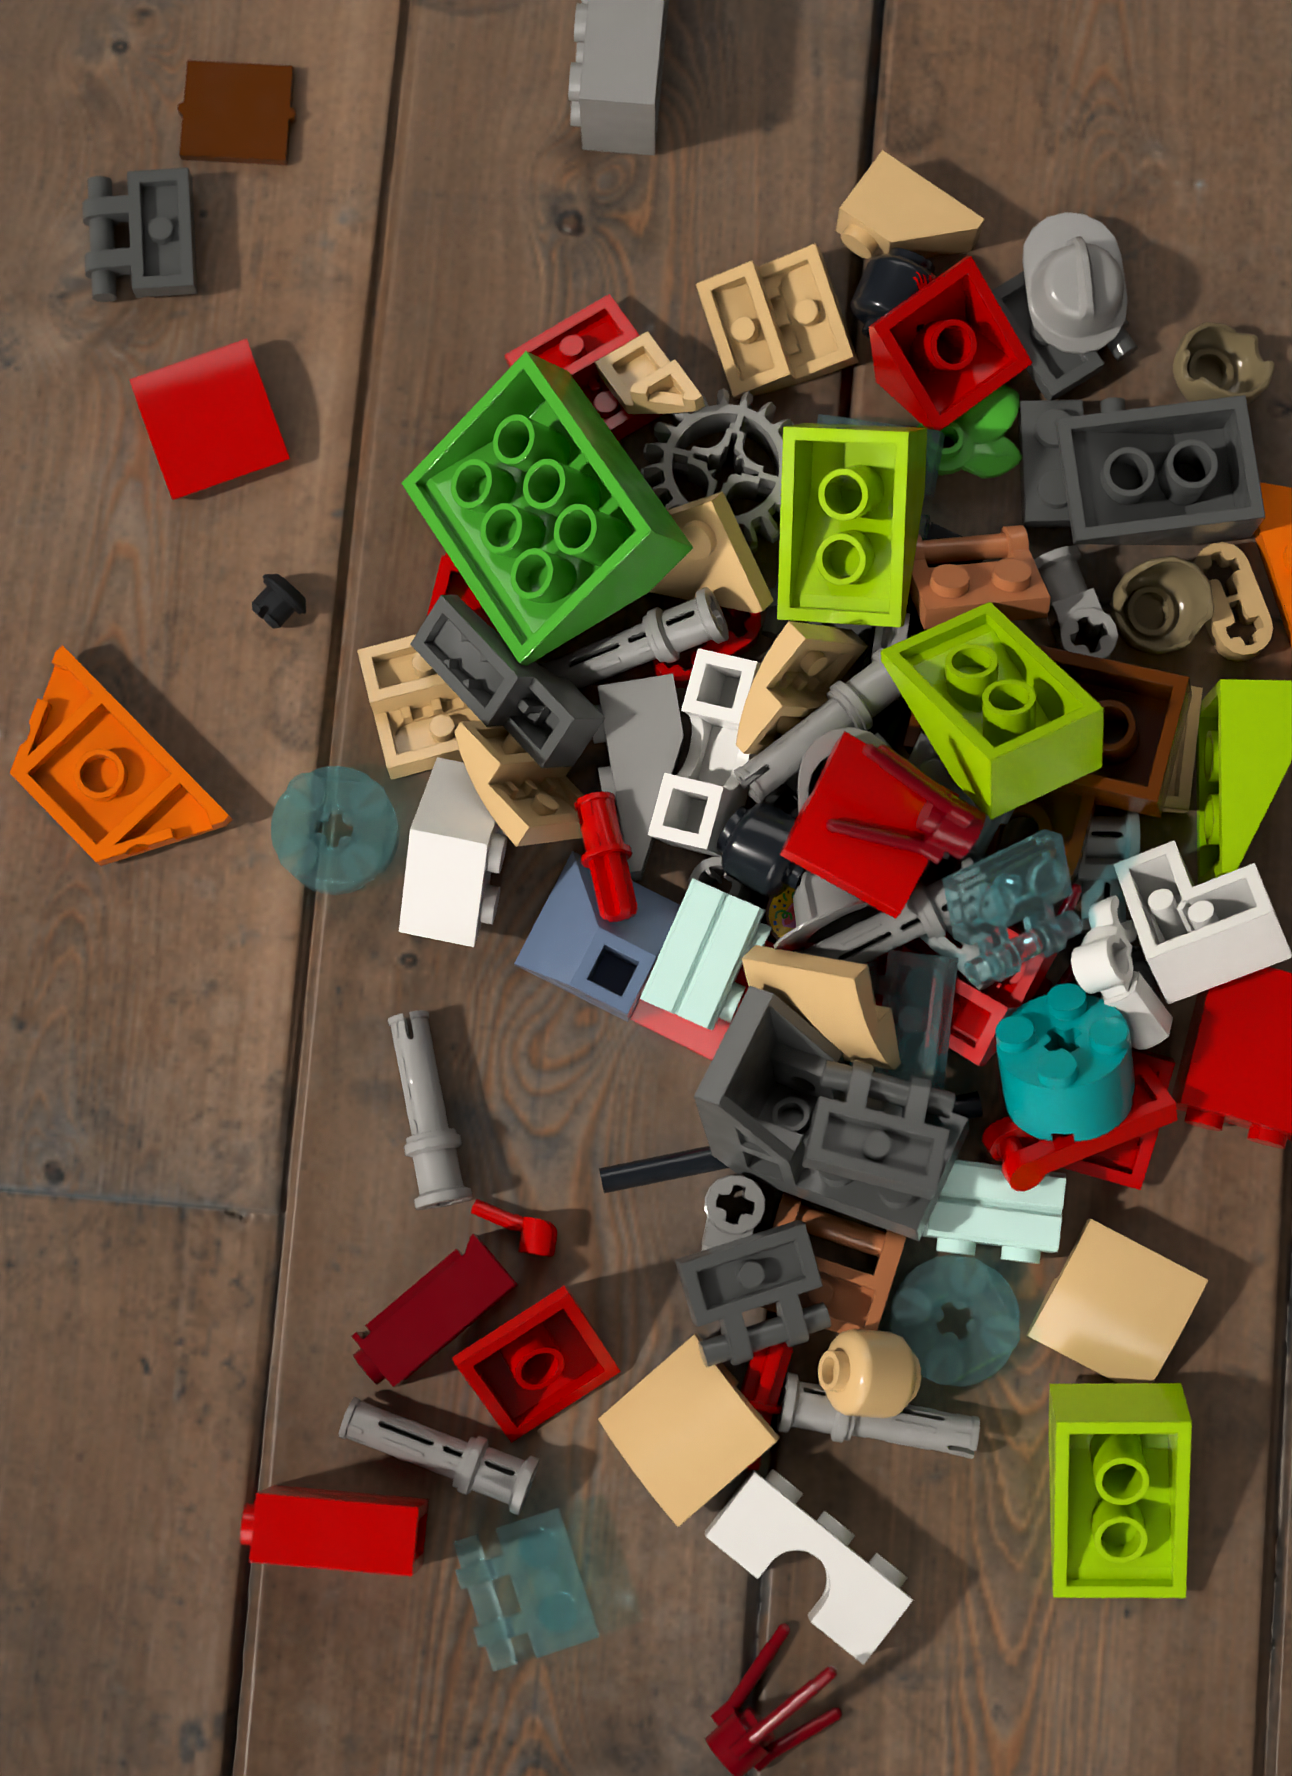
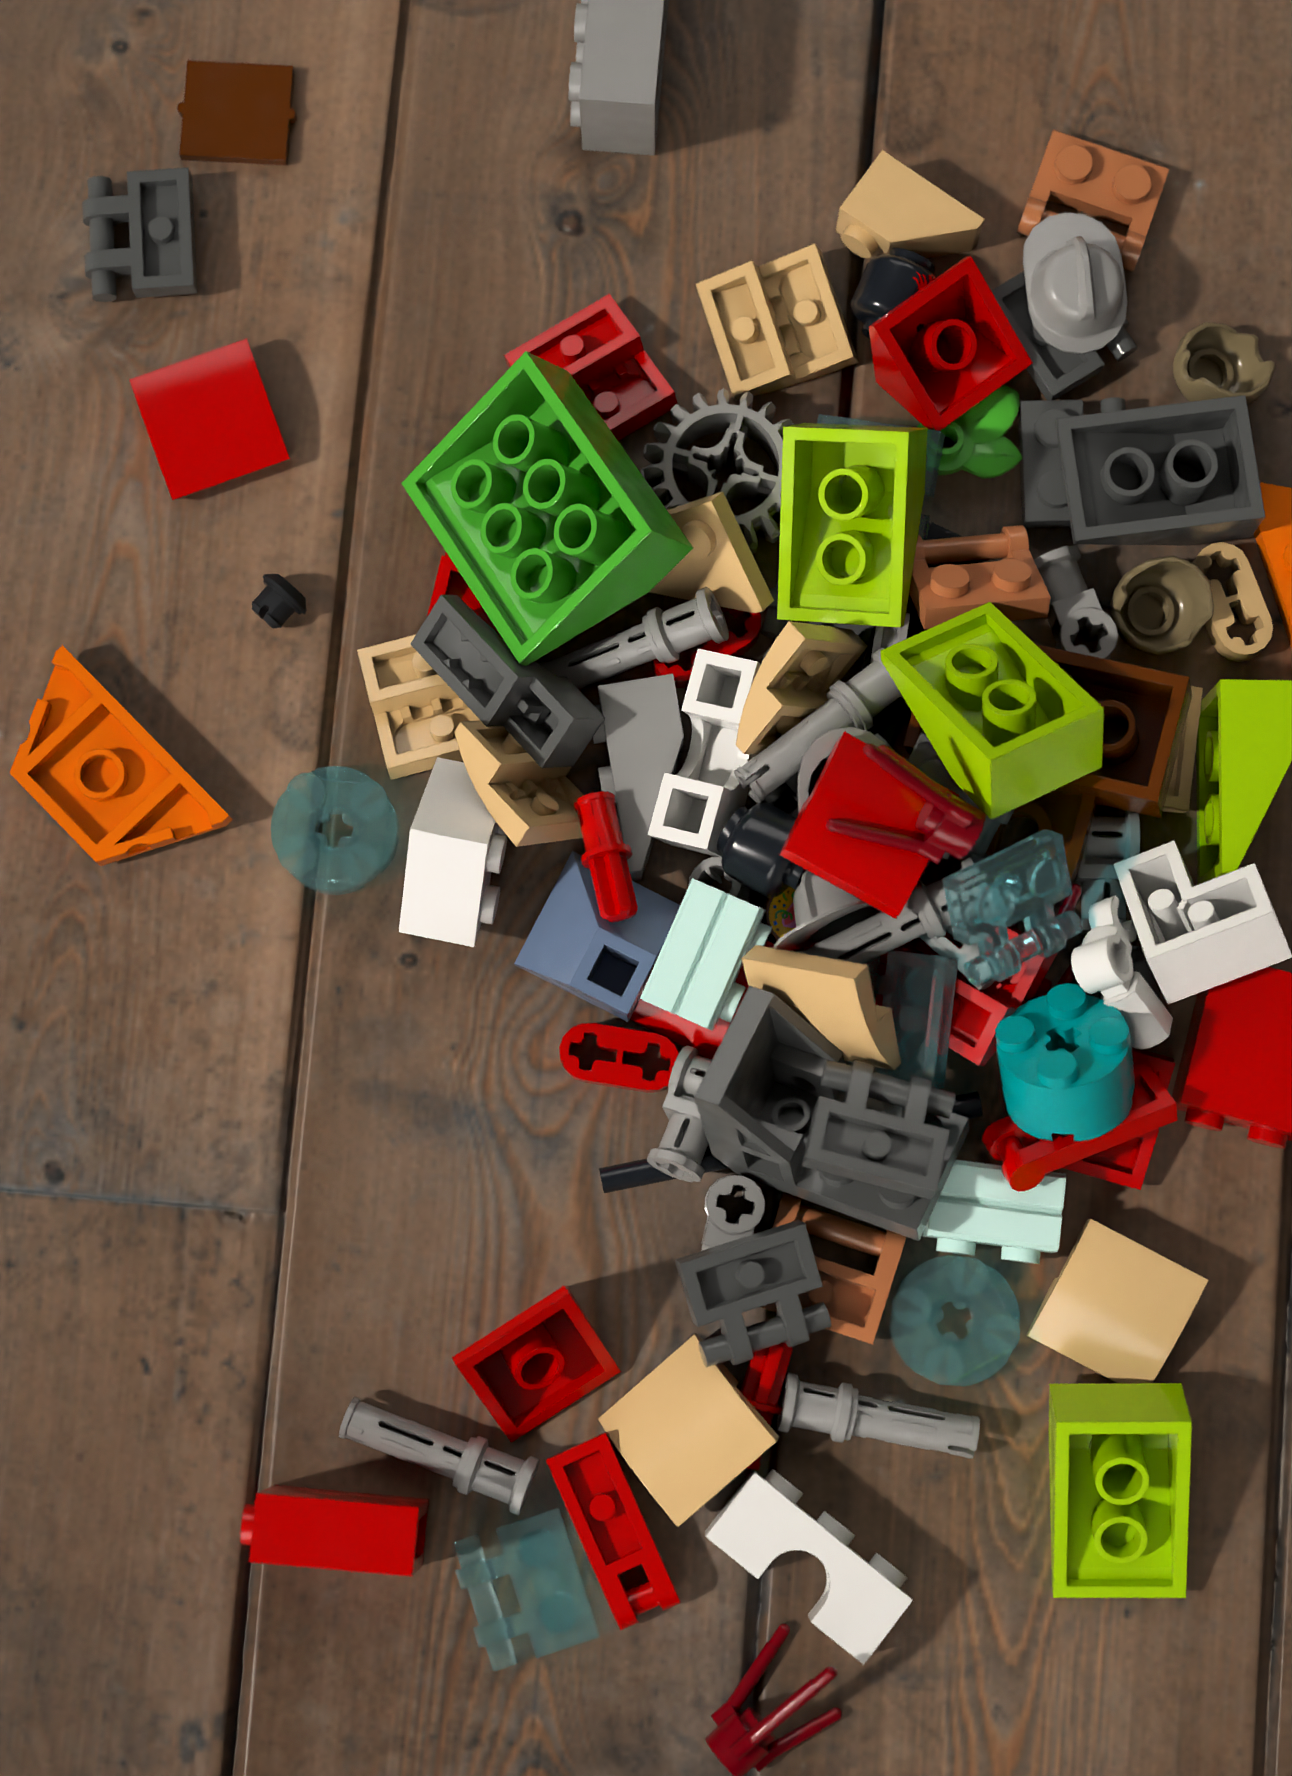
dark red window [351,1234,518,1387] -> none
light grey pin [388,1010,473,1210] -> none
red hand [471,1199,558,1257] -> none
tan slope [595,331,705,414] -> none
tan head [818,1329,921,1419] -> none
none -> red plate [546,1432,681,1631]
none -> red beam [559,1023,679,1093]
none -> light grey connector [647,1045,712,1182]
none -> nougat plate [1017,130,1170,272]

